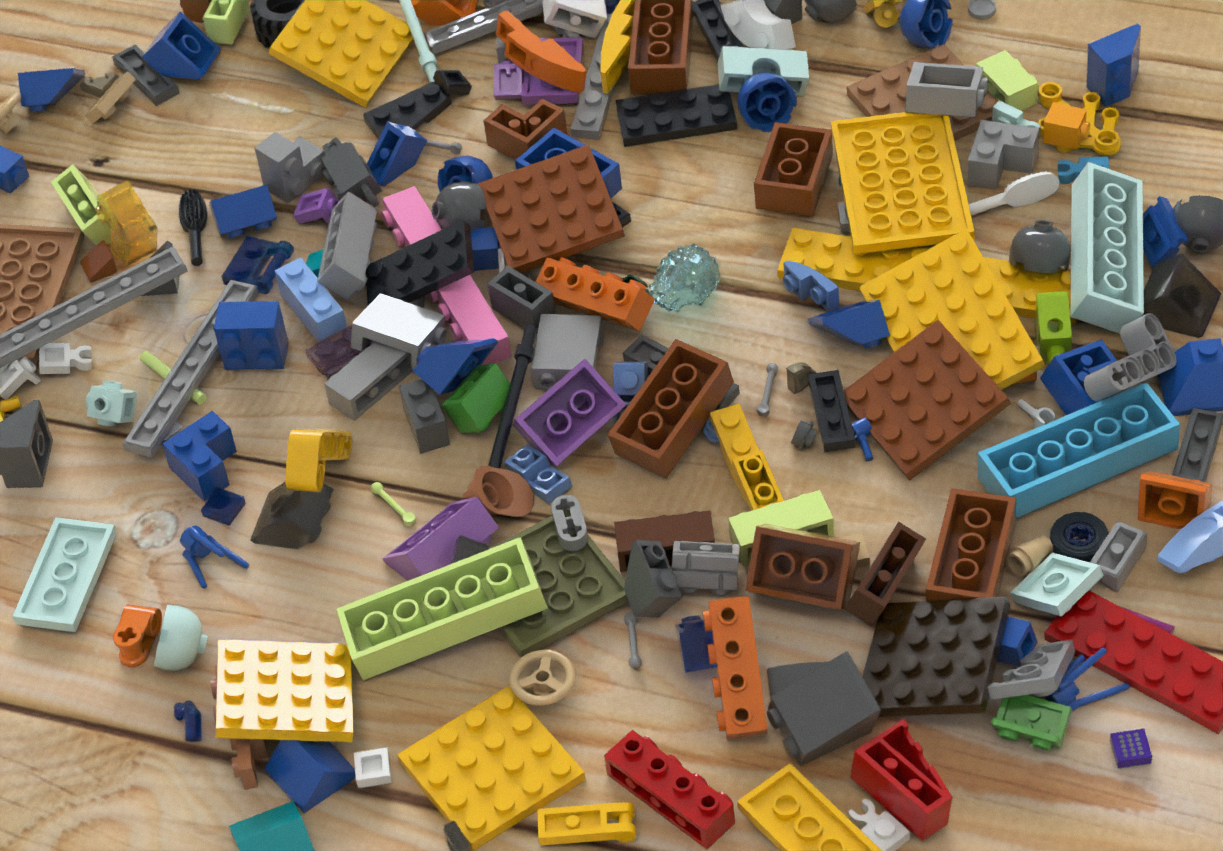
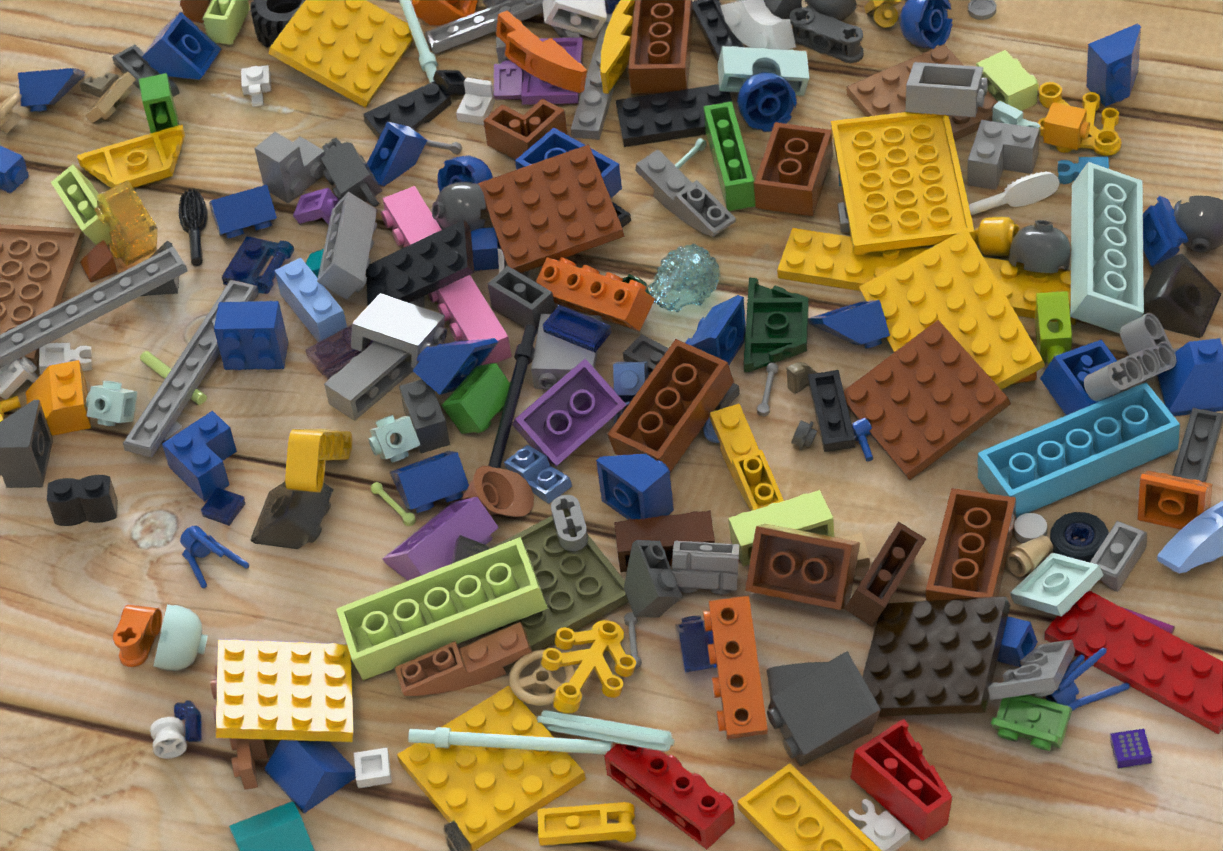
light aqua plate [12,517,117,632] -> none
medium blue slope [783,260,839,312] -> none
white hand [1017,399,1055,428] -> none
none -> light orange slope [26,360,91,436]
none -> black brick [47,475,118,526]
none -> yellow wing [77,124,185,193]
none -> bright green brick [139,73,179,133]
none -> white wheel [150,717,187,759]
none -> white plate [241,65,271,107]
none -> light aqua brick [368,415,421,462]
none -> blue slope [390,451,469,513]
none -> nougat slope [395,622,532,696]
none -> light aqua bar [408,727,613,755]
none -> white bracket [456,78,495,125]
none -> light aqua axle [537,710,674,752]
none -> yellow plant [541,620,636,714]
none -> clear blue tile [543,305,612,353]
none -> blue slope [596,454,674,520]
none -> light grey slope [635,149,736,237]
none -> light aqua hinge [675,138,707,169]
none -> blue slope [685,295,746,365]
none -> bright green brick [704,102,755,211]
none -> dark green wing [744,277,809,373]
none -> dark grey piece [789,7,864,63]
none -> yellow head [974,217,1020,256]
none -> white tile [1014,513,1047,544]

